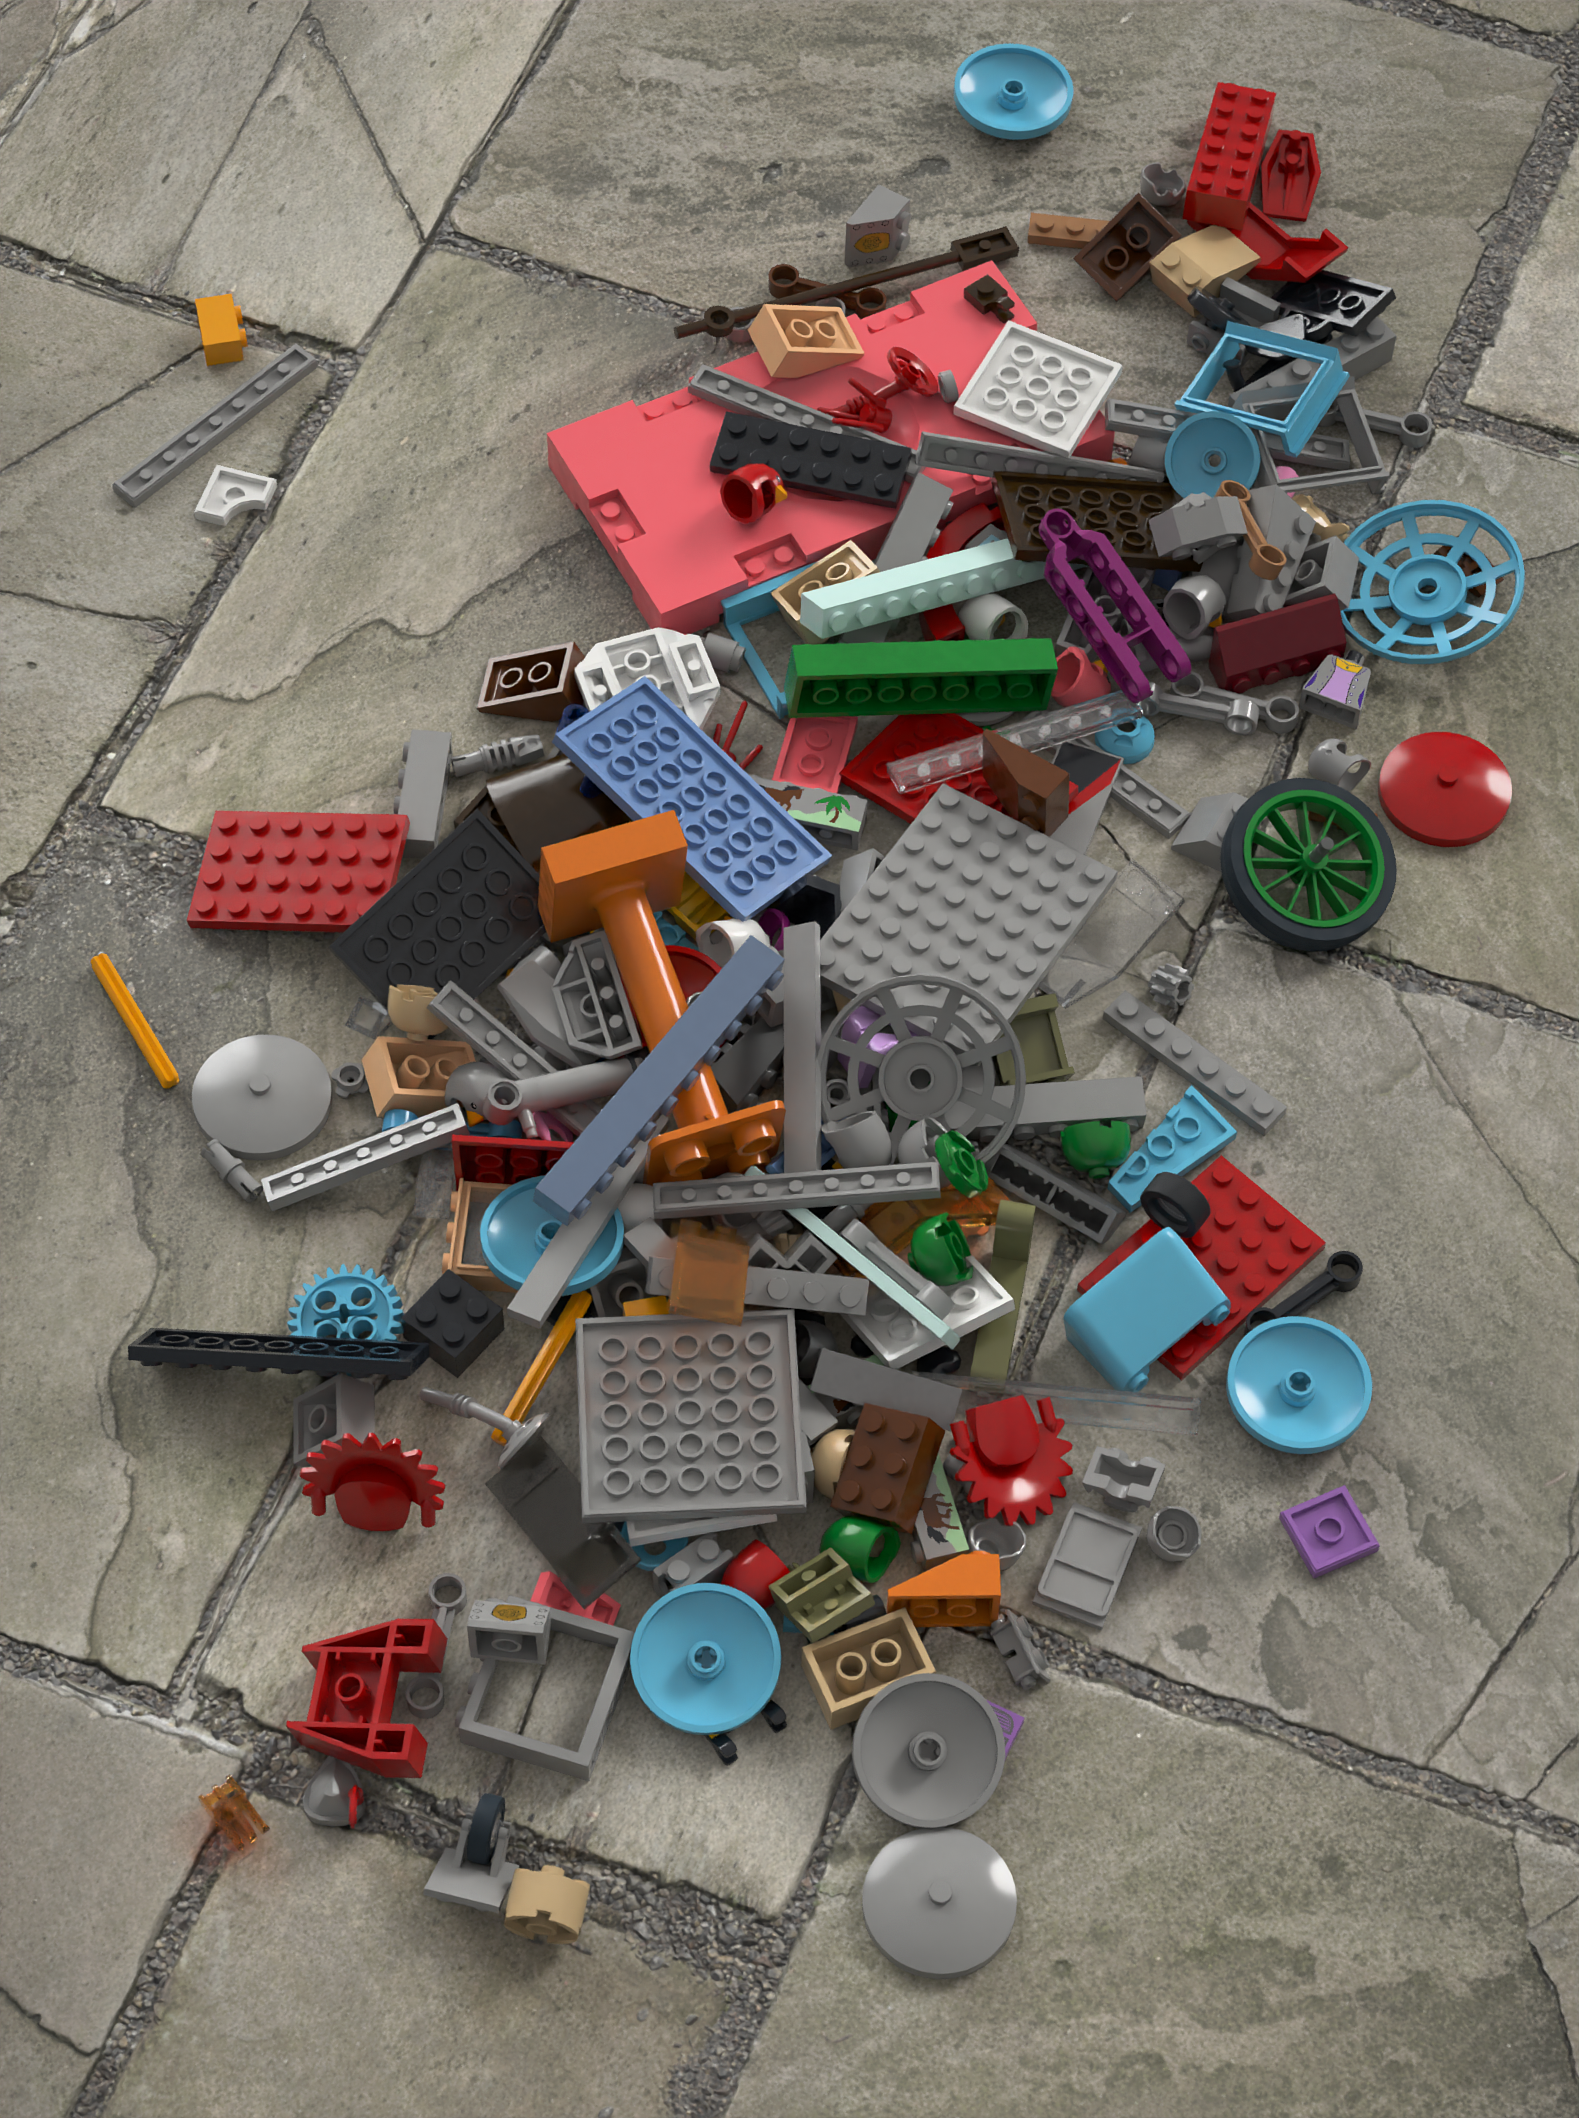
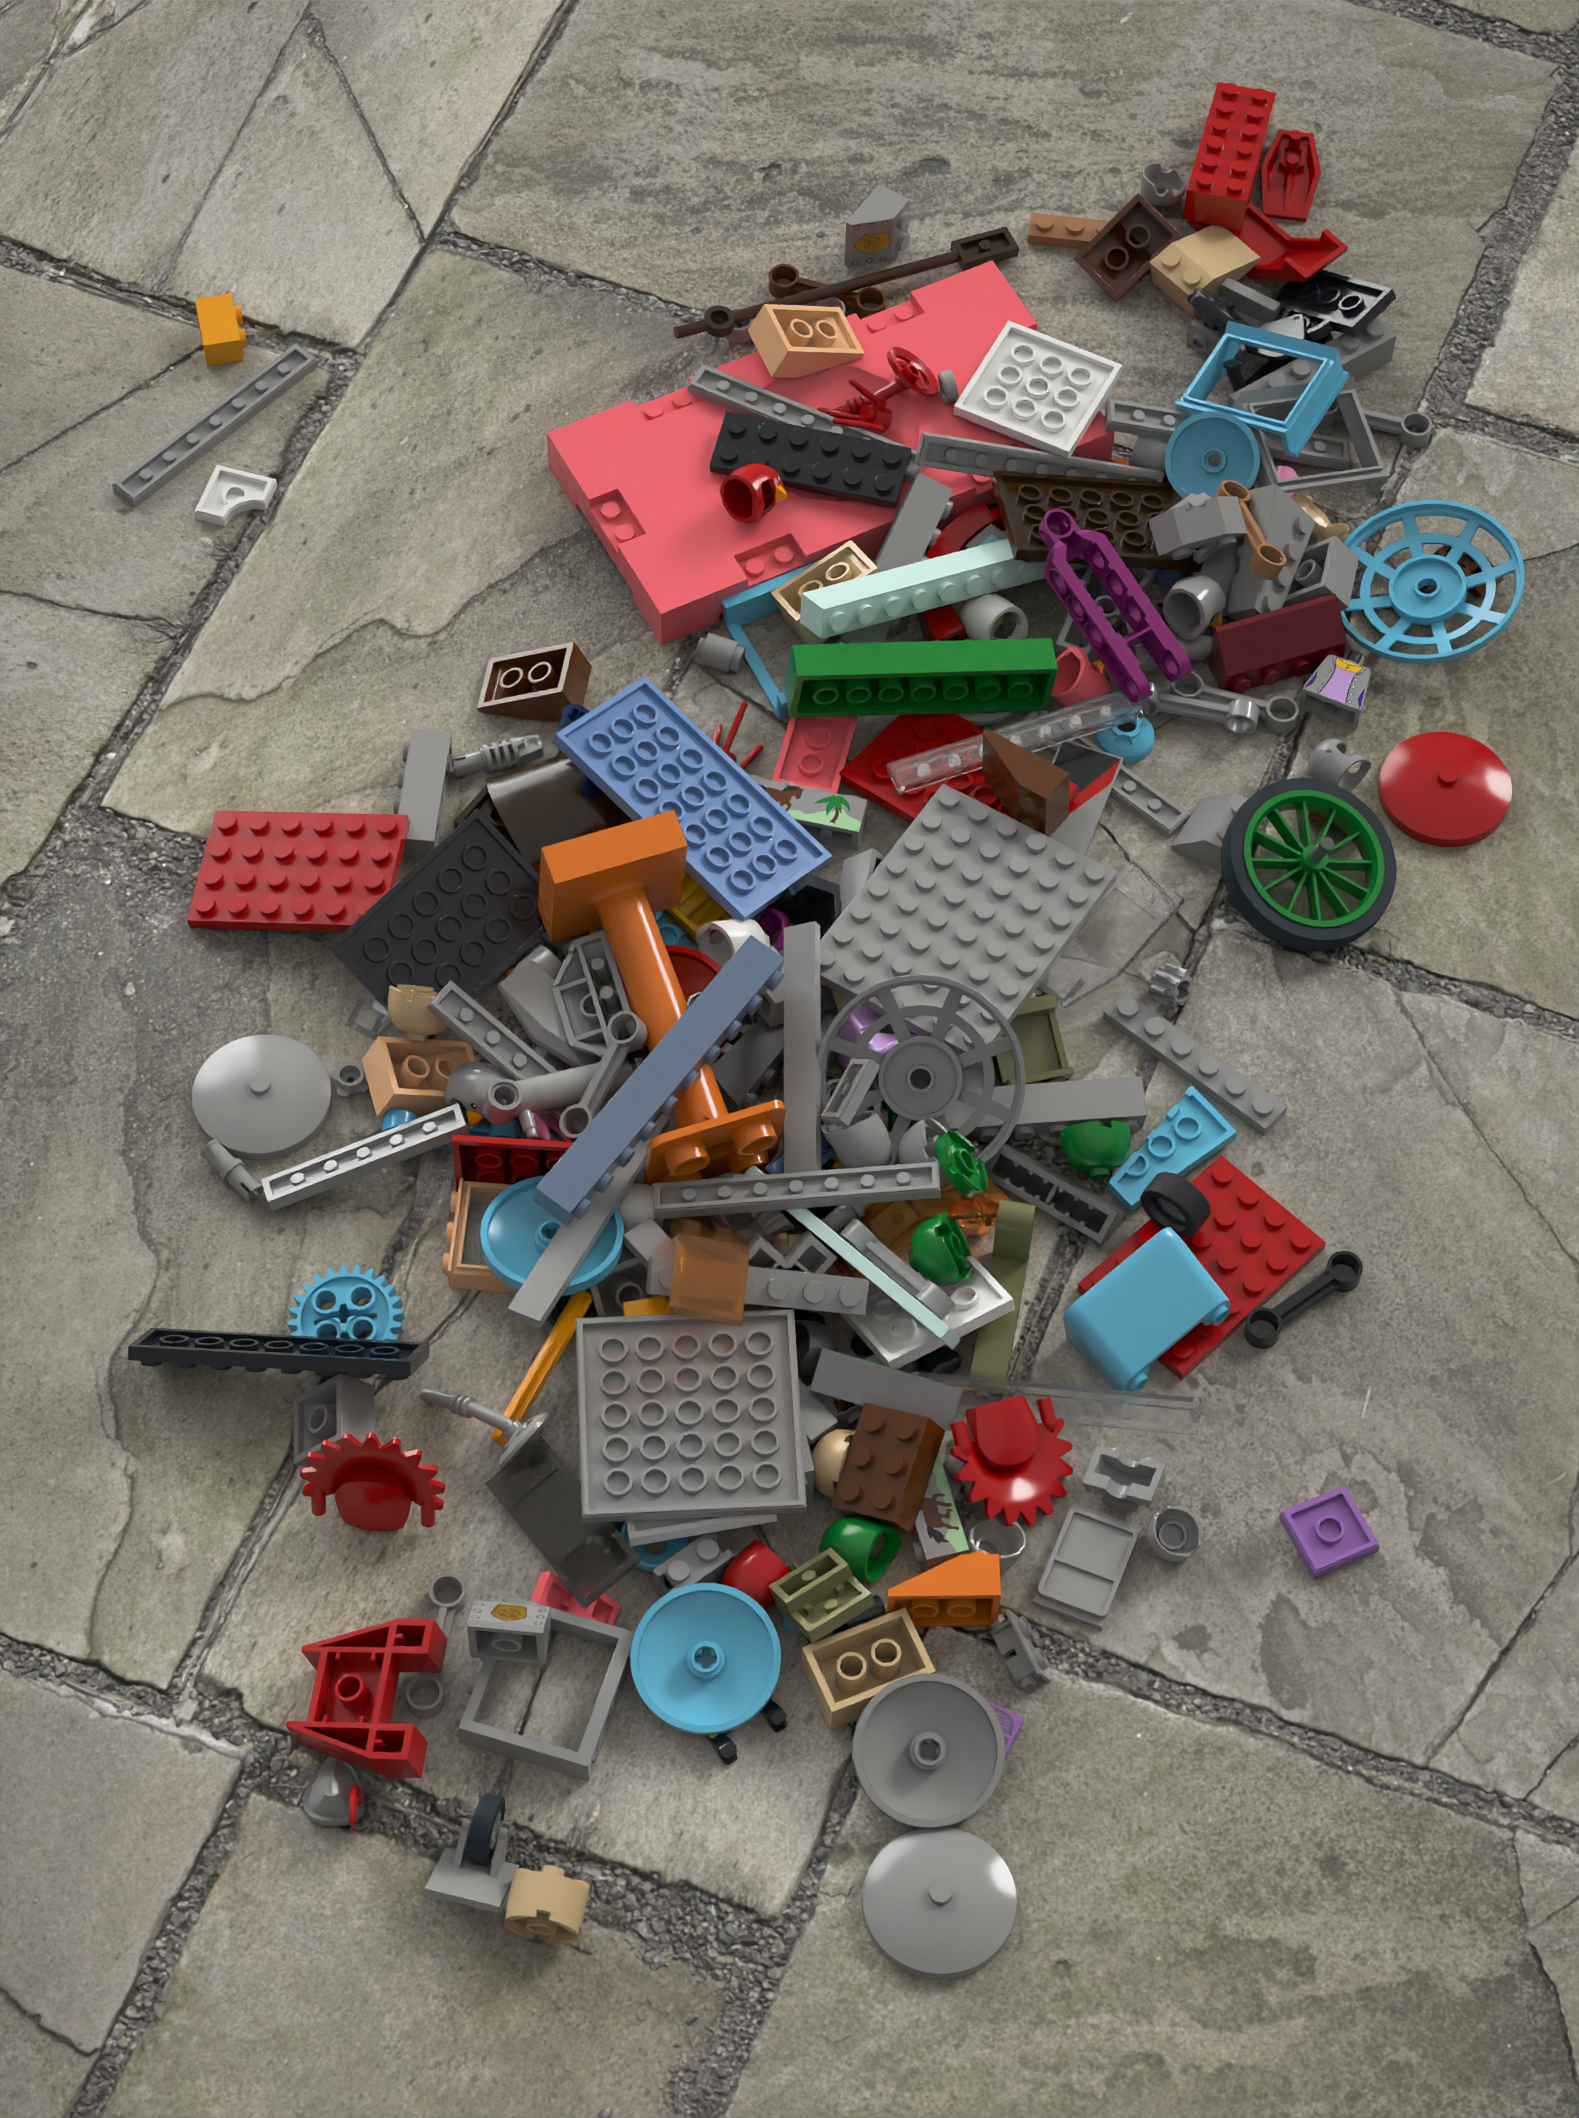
light orange axle [90,953,179,1089] -> none
clear orange arm [198,1774,270,1852] -> none
black brick [401,1269,505,1378] -> none
white piece [574,627,720,730] -> none
medium azure dish [953,44,1073,140] -> none
dark brown plate [964,274,1015,323] -> none
medium azure dish [1226,1316,1372,1454] -> none
none -> light grey piece [559,1011,648,1142]
none -> light grey tile [820,1059,881,1127]

